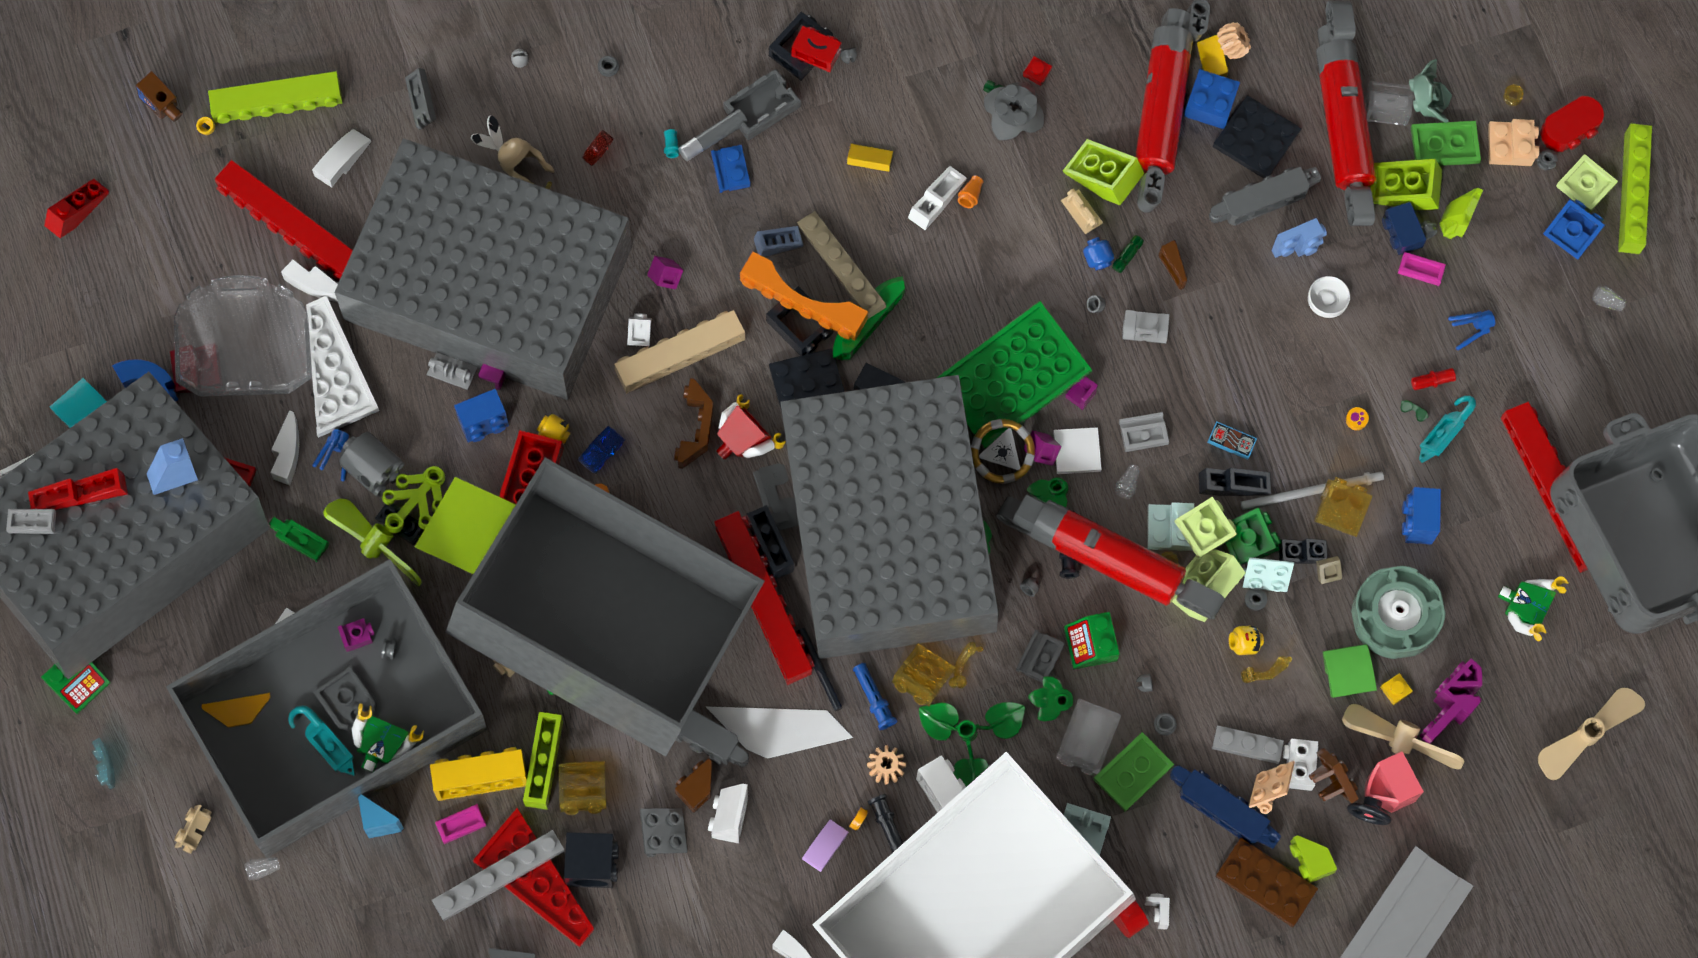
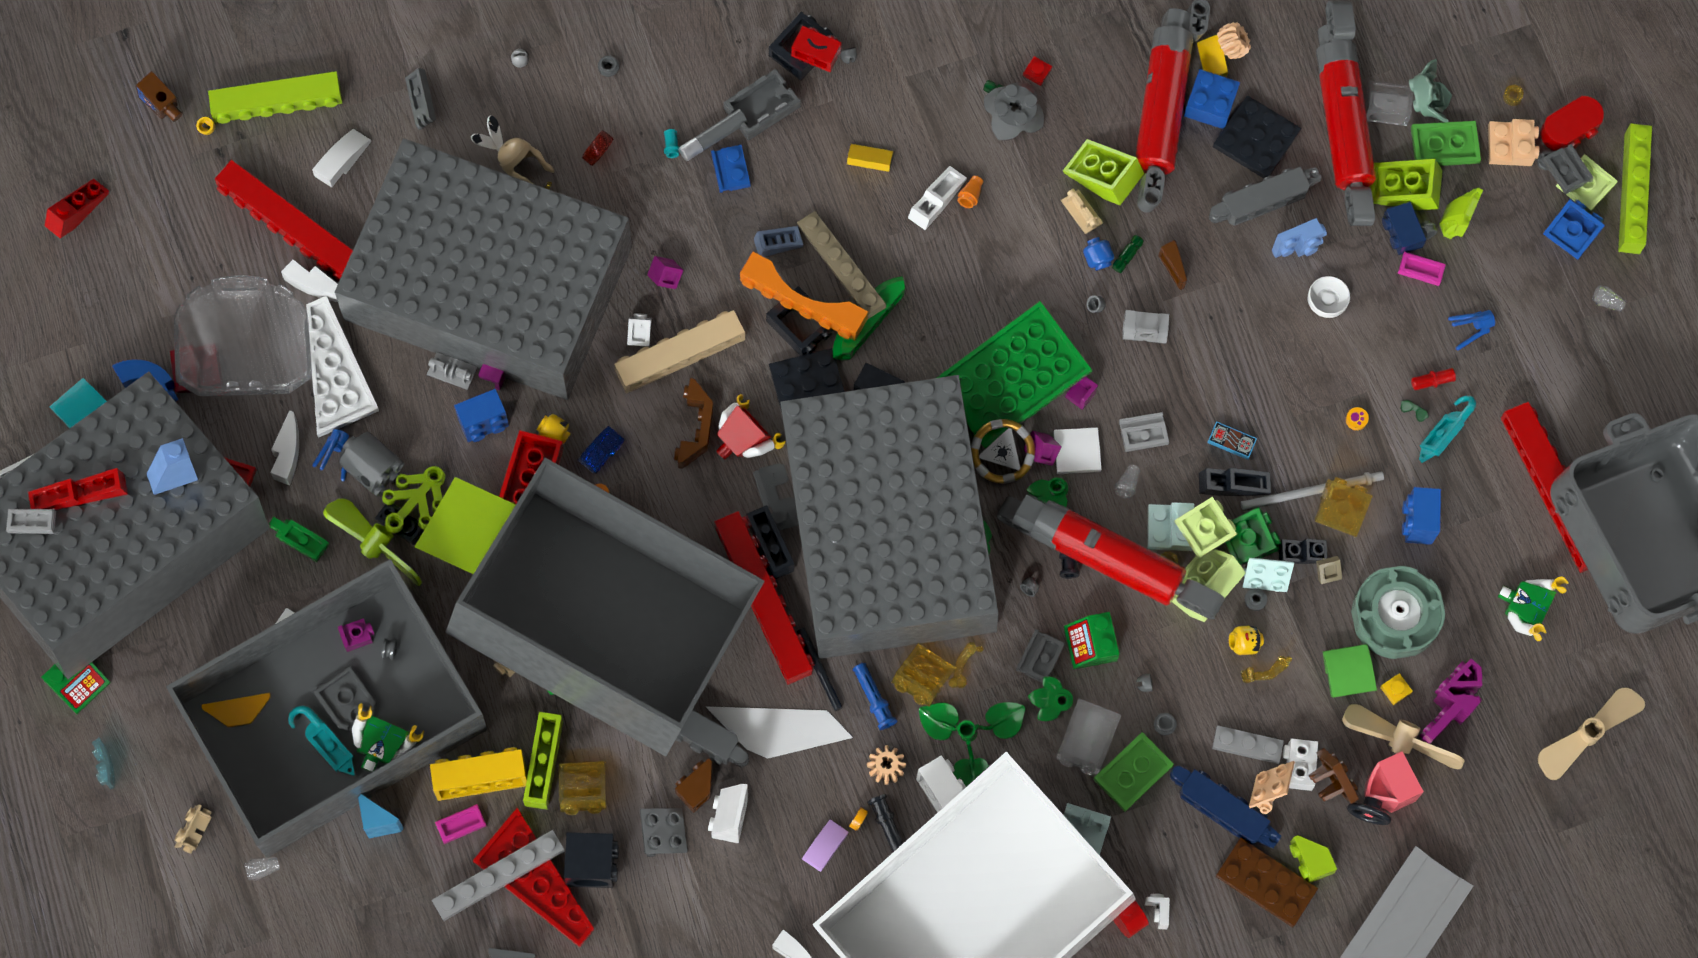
none -> dark grey plate [1543,144,1593,194]

